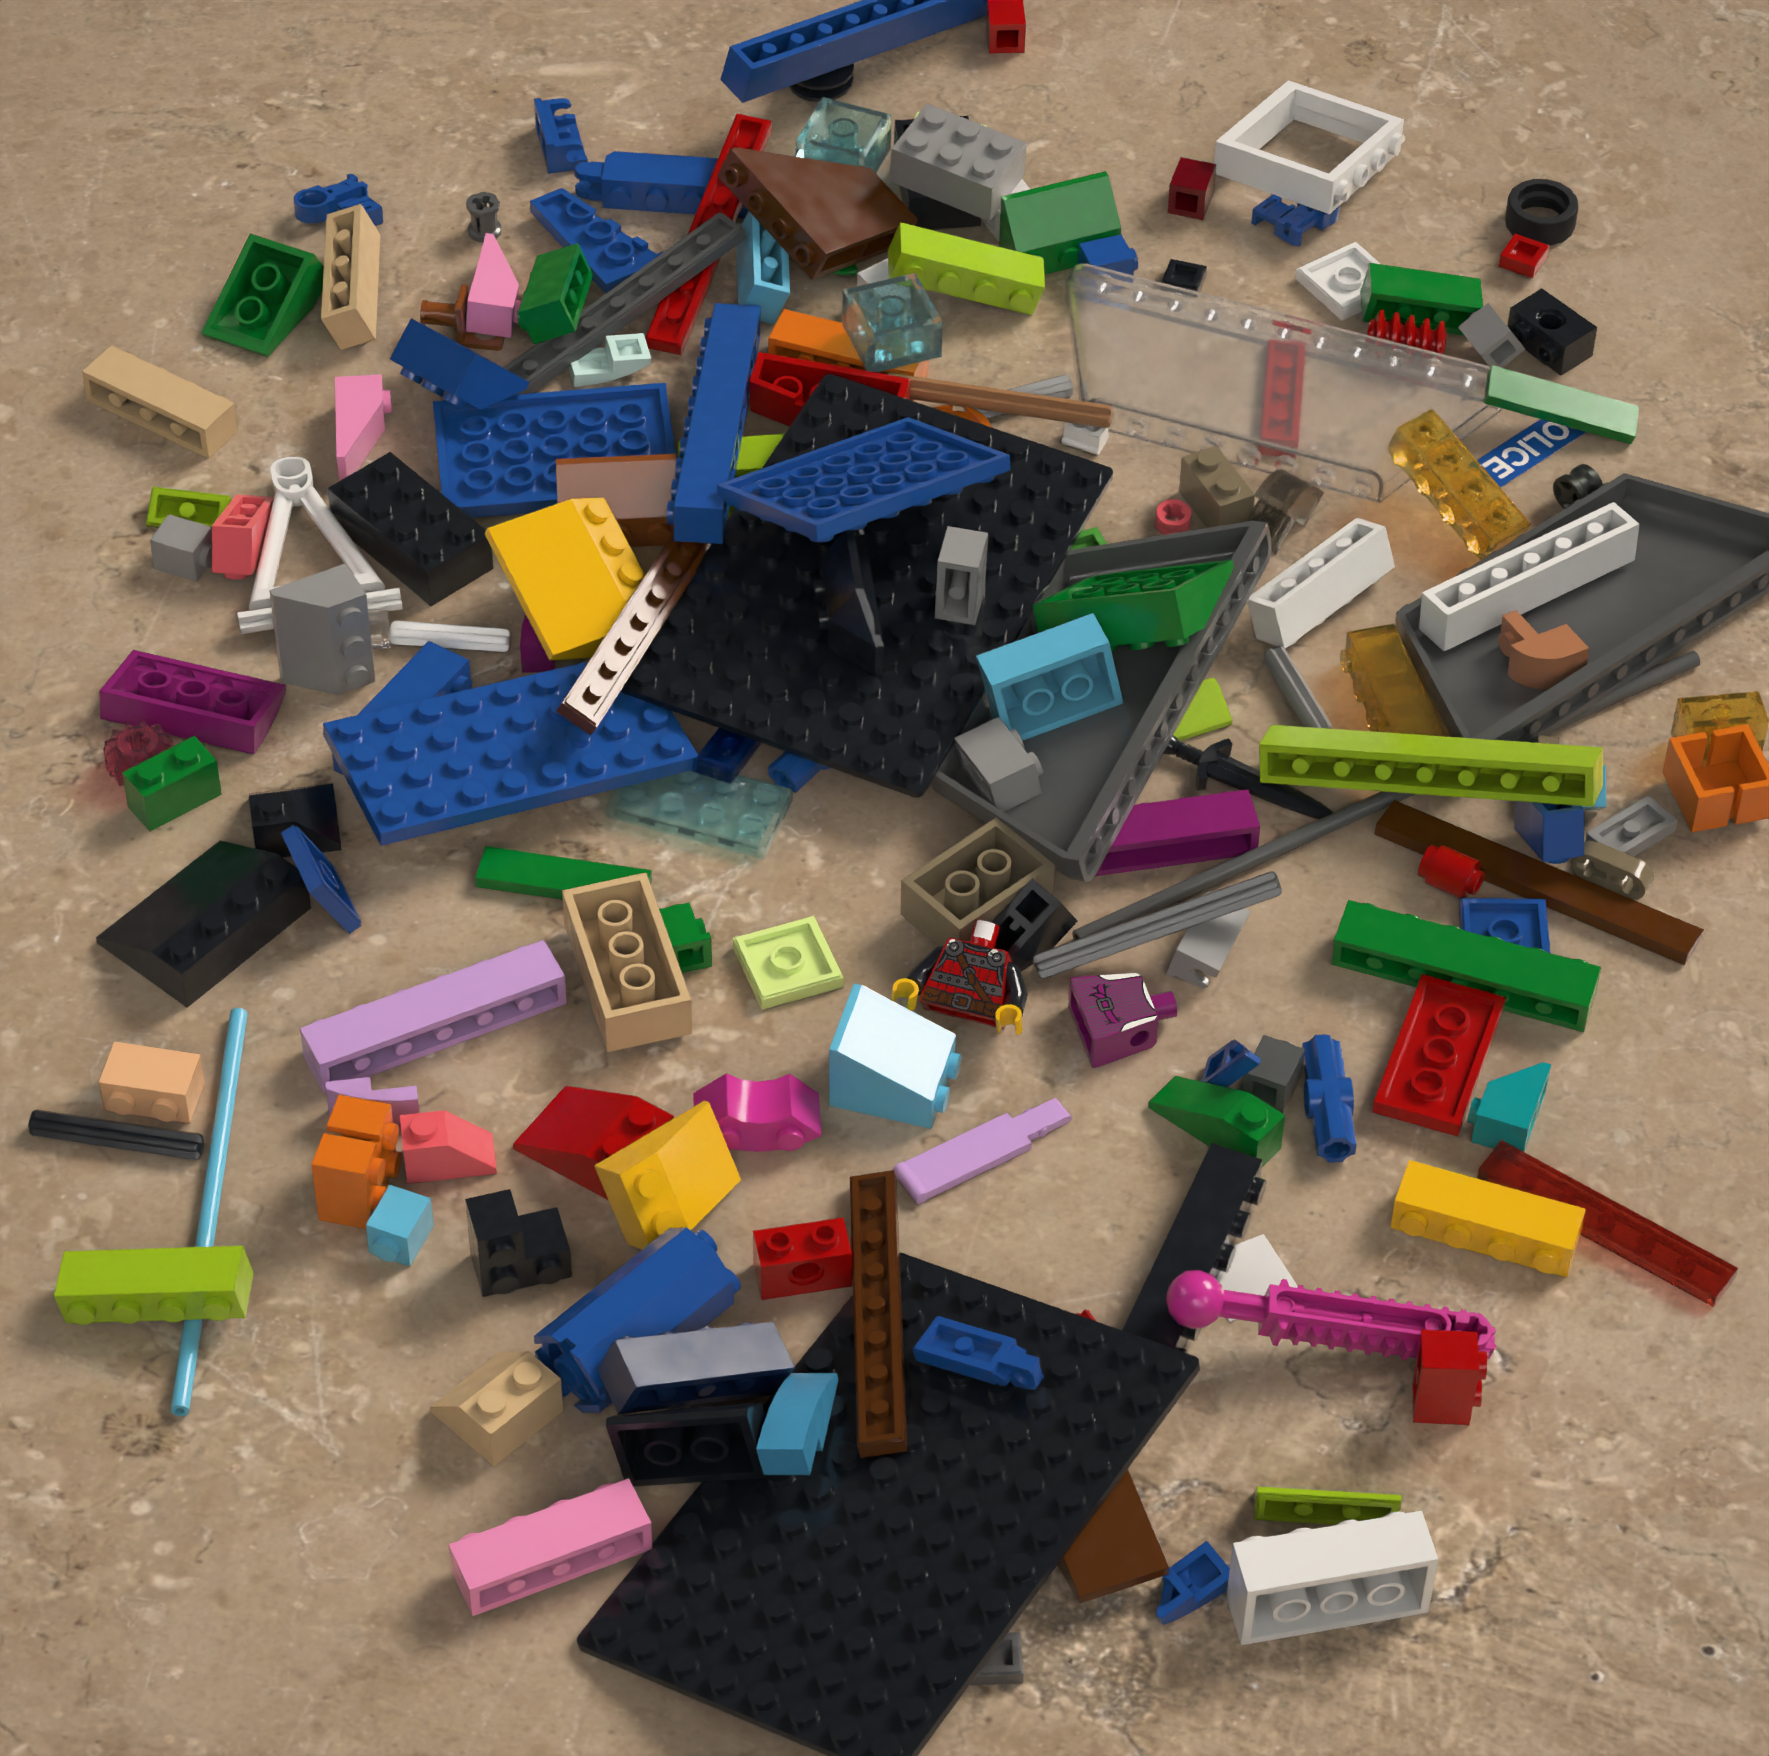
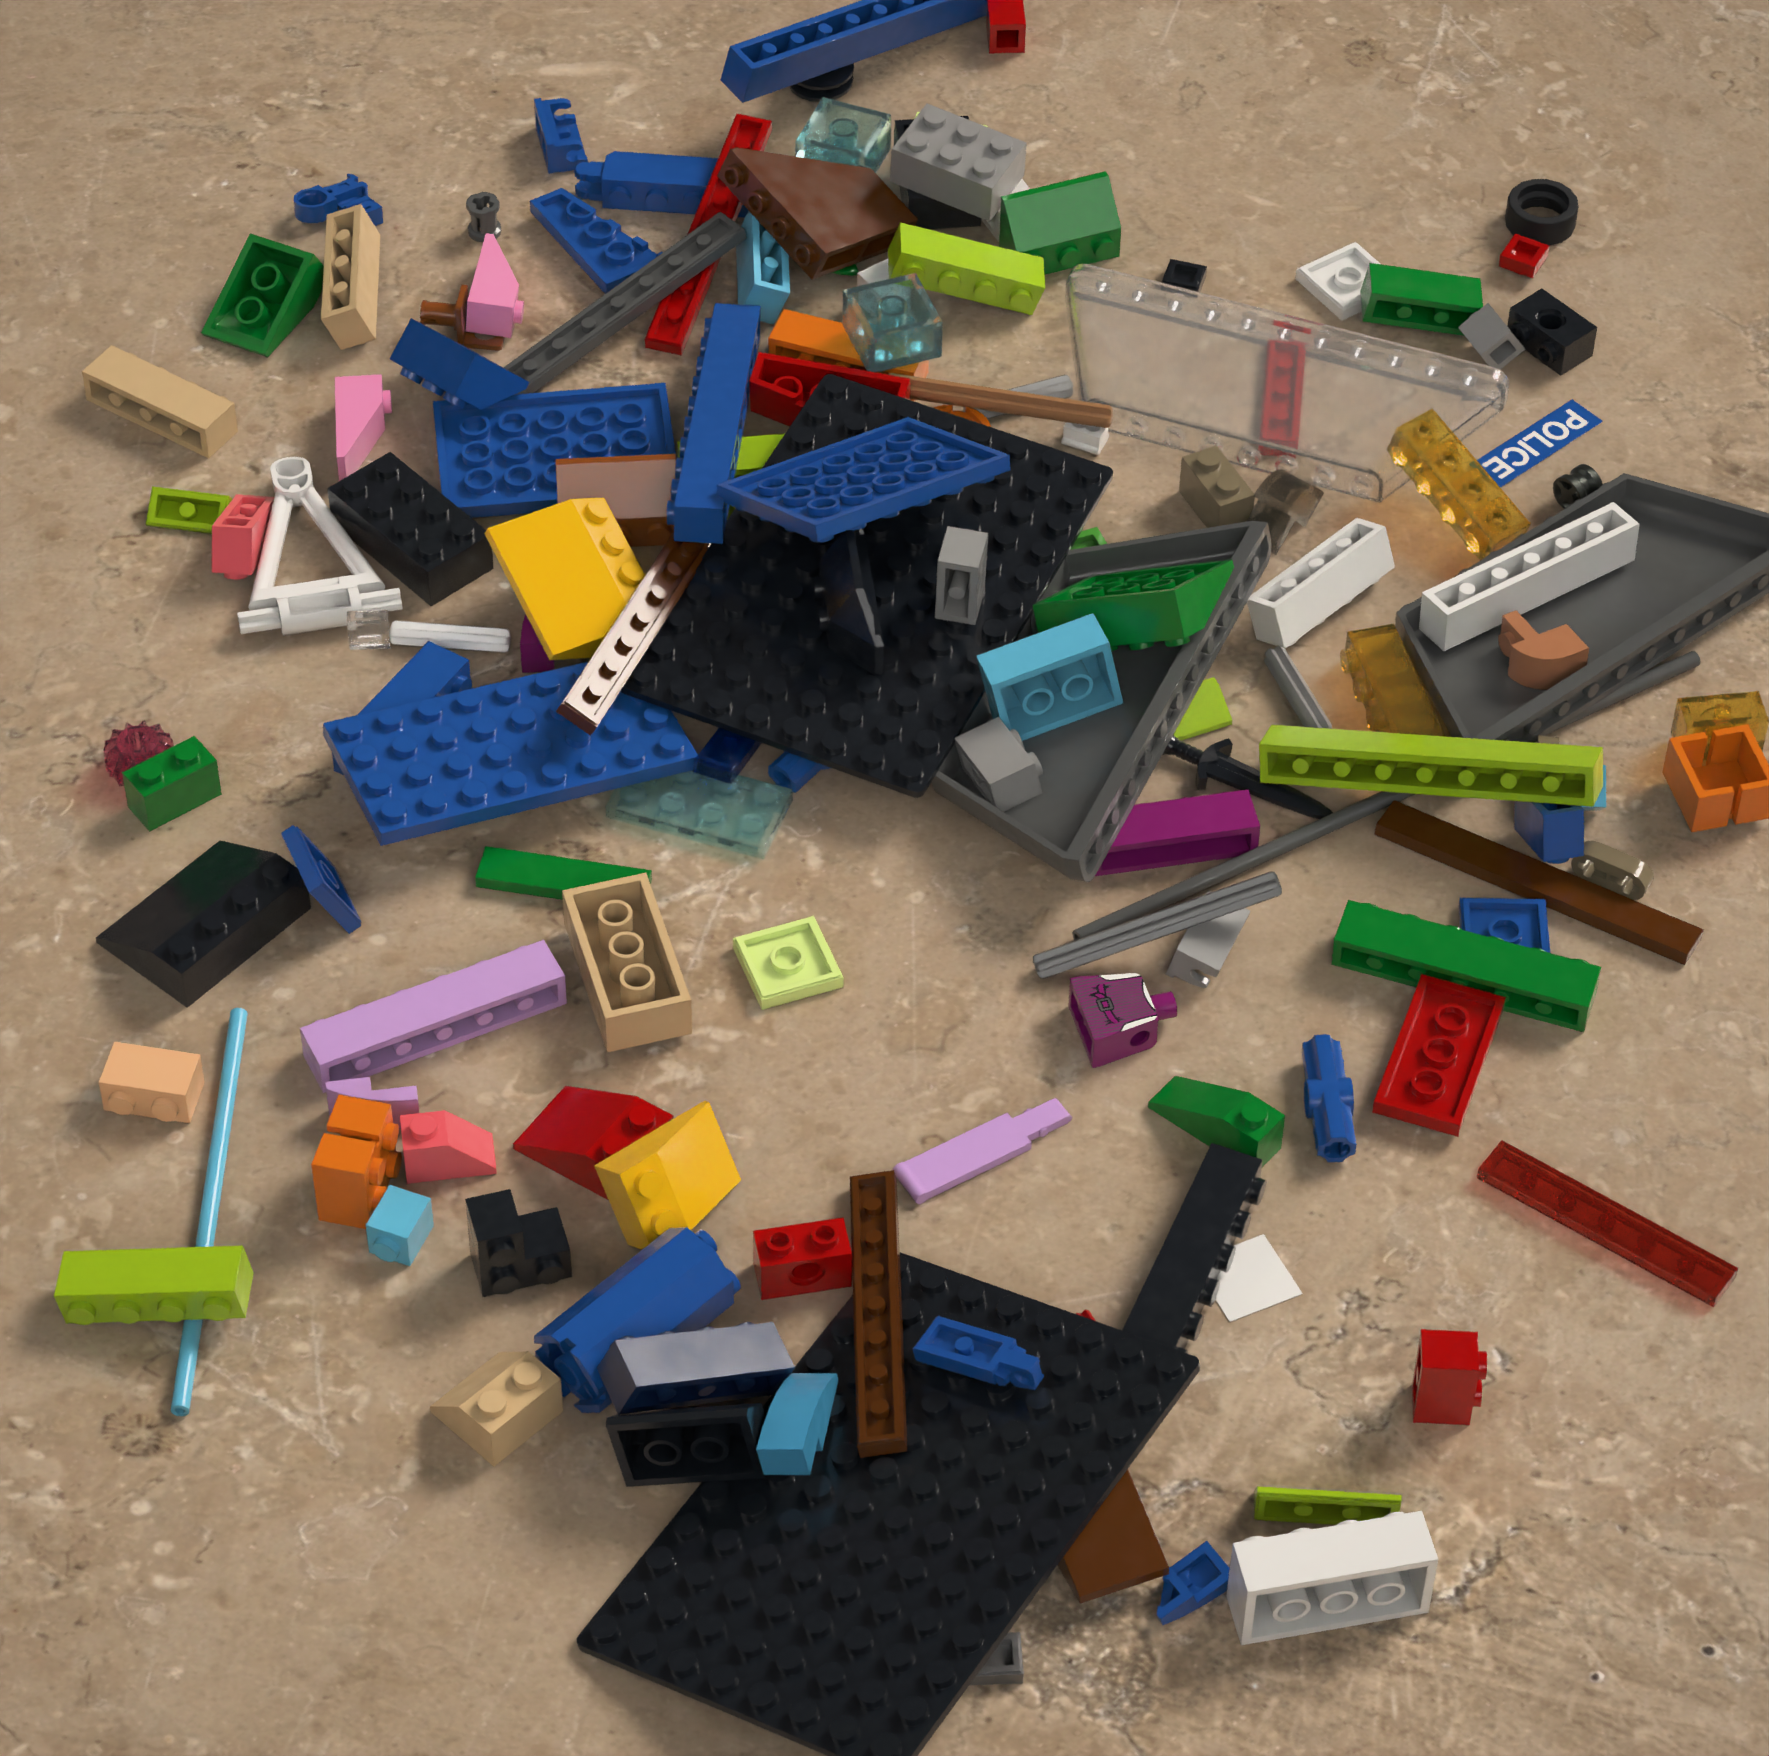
black axle [28,1109,204,1160] -> none
magenta slope [99,650,286,754] -> none
light grey brick [150,514,212,582] -> none
black slope [249,783,342,857] -> none
light grey slope [269,563,375,695] -> none
bright pink brick [449,1478,652,1617] -> none
green brick [517,243,593,344] -> none
light aqua slope [568,333,651,387] -> none
green brick [659,902,712,973] -> none
dark pink brick [693,1073,822,1152] -> none
slope [829,983,962,1129] -> none
torso [890,920,1028,1035] -> none
dark tan brick [901,817,1055,947] -> none
black slope [992,878,1078,972] -> none
blue brick [1077,234,1138,296] -> none
coral bush [1155,499,1192,535] -> none
dark pink gear [1166,1270,1496,1360] -> none
dark red brick [1167,157,1216,220] -> none
blue tile [1201,1039,1261,1087] -> none
white window [1214,80,1405,214] -> none
dark grey brick [1242,1035,1305,1113] -> none
blue piece [1251,195,1340,247] -> none
red piece [1364,309,1447,370] -> none
yellow brick [1391,1160,1586,1278] -> none
red brick [1418,845,1485,899] -> none
teal slope [1467,1062,1552,1157] -> none
tile [1484,365,1639,444] -> none
light grey plate [1585,795,1678,857] -> none

